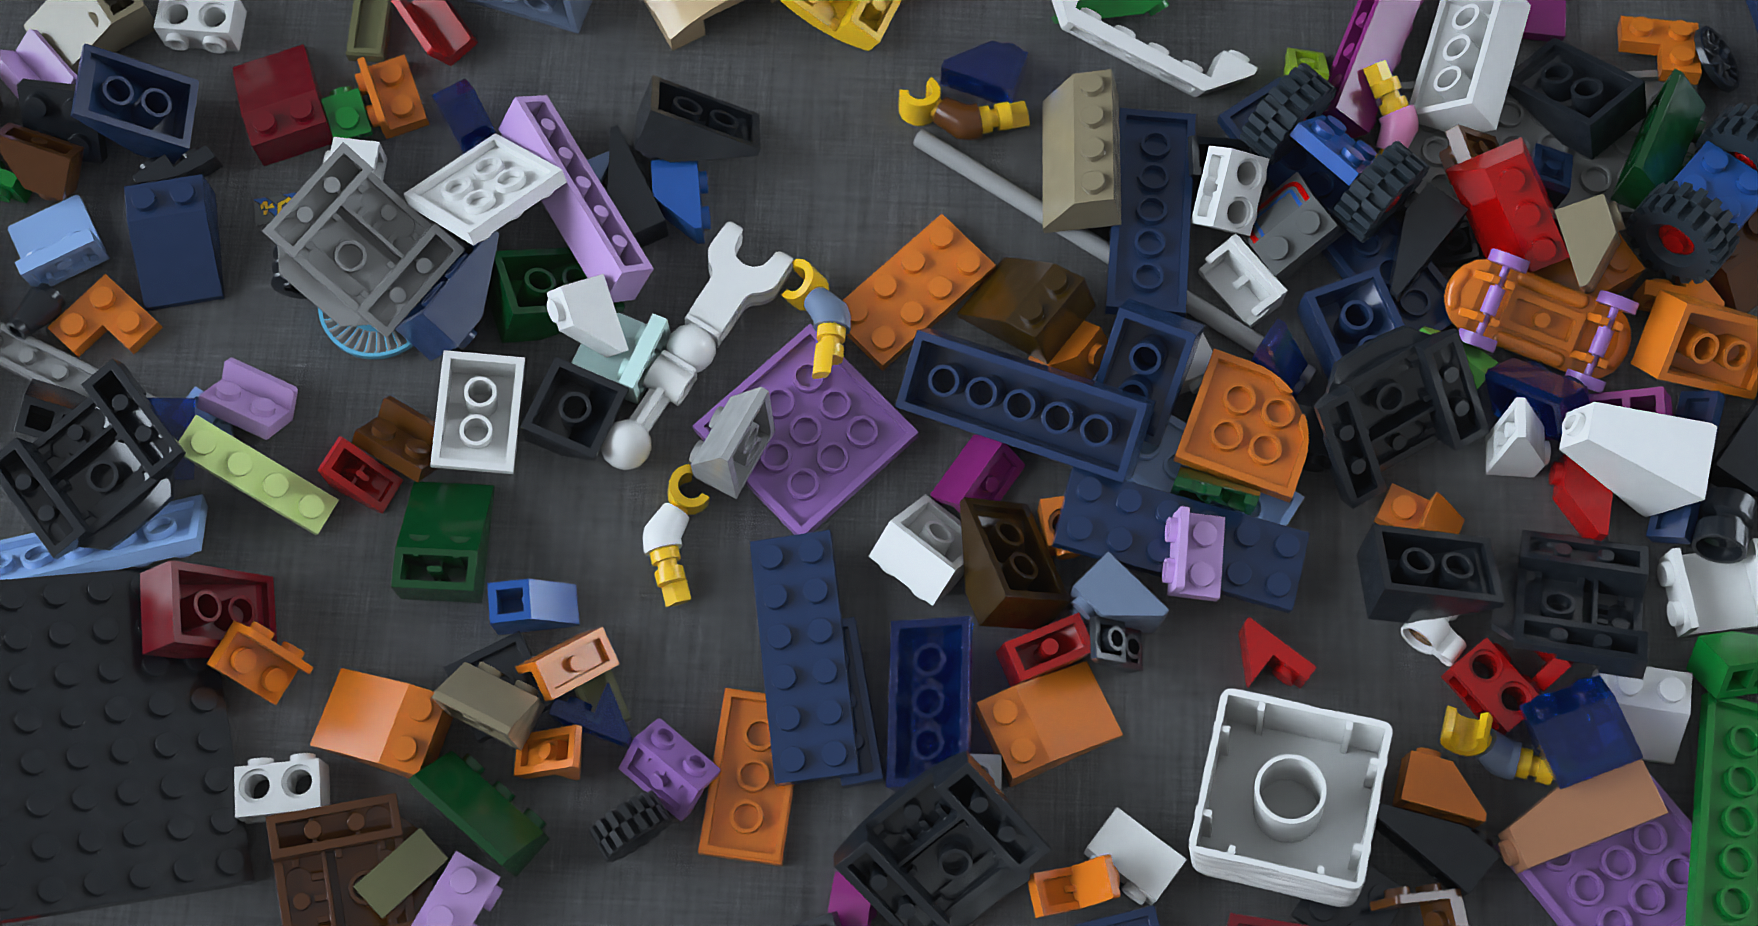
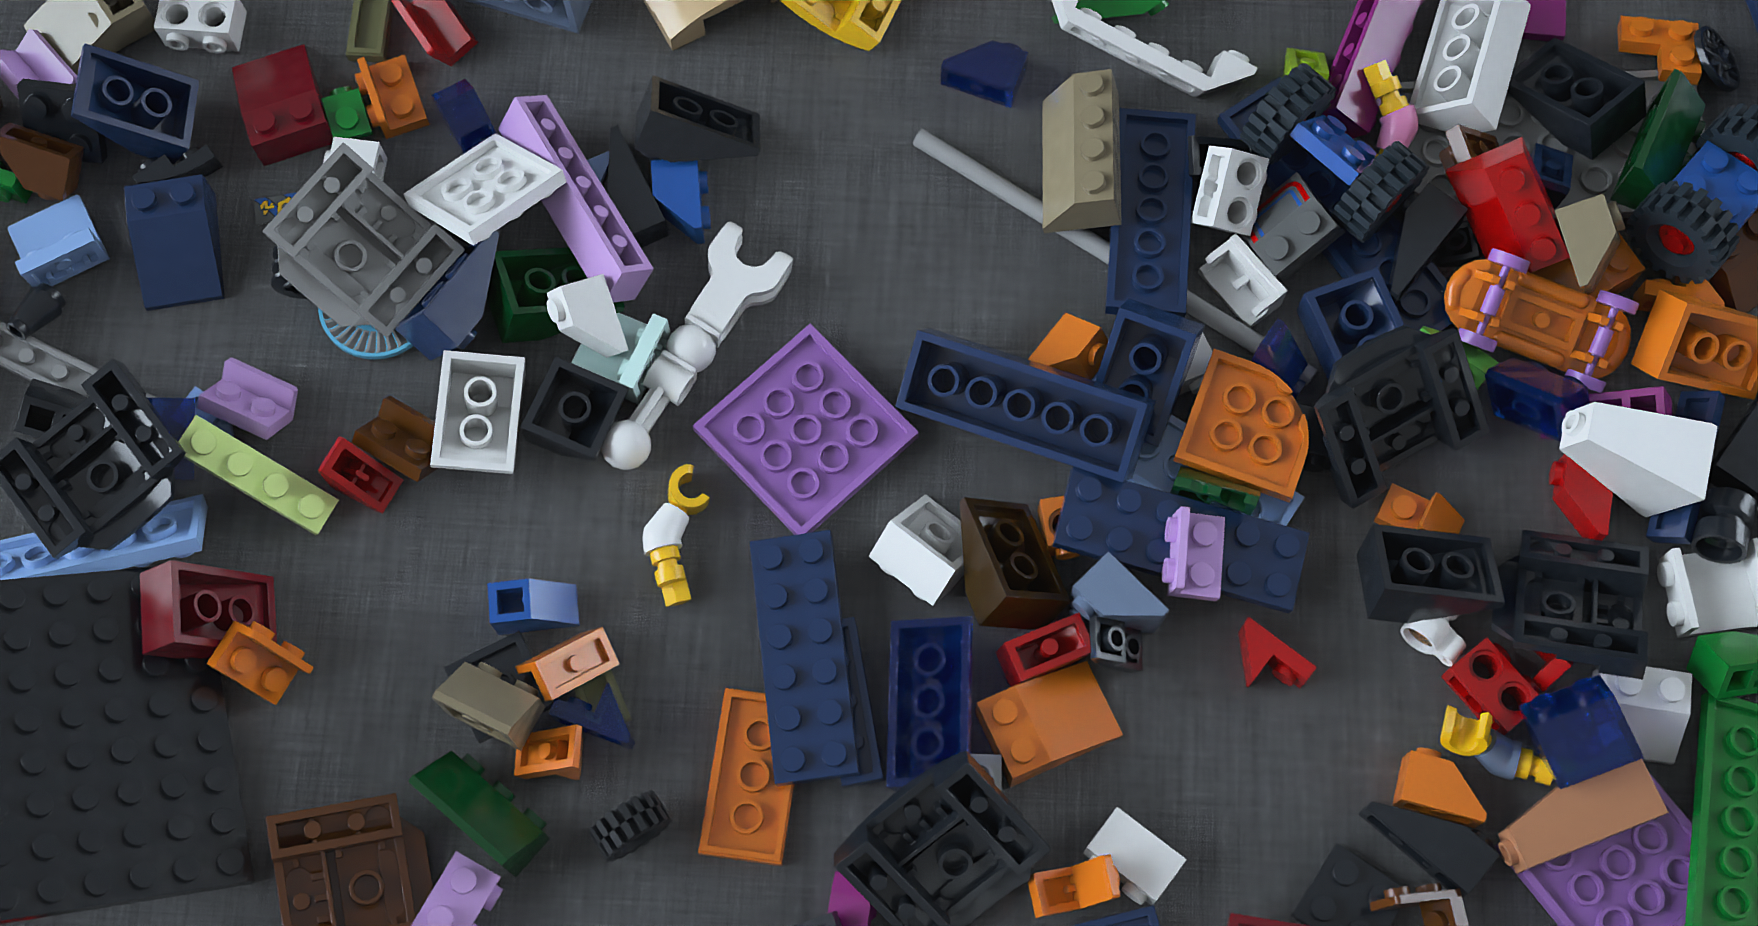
orange plate [47,274,163,358] -> none
white brick [234,753,330,824] -> none
orange slope [310,668,453,779] -> none
olive tile [354,828,449,920] -> none
dark green slope [391,481,495,603] -> none
medium lavender bracket [618,719,721,821] -> none
light grey slope [689,387,775,499] -> none
yellow piece [781,259,851,379] -> none
orange plate [843,214,996,371] -> none
yellow piece [899,77,1030,140] -> none
magenta panel [931,434,1026,513] -> none
dark brown slope [957,257,1096,364] -> none
white brick [1189,689,1392,907] -> none
white slope [1485,397,1551,478] -> none

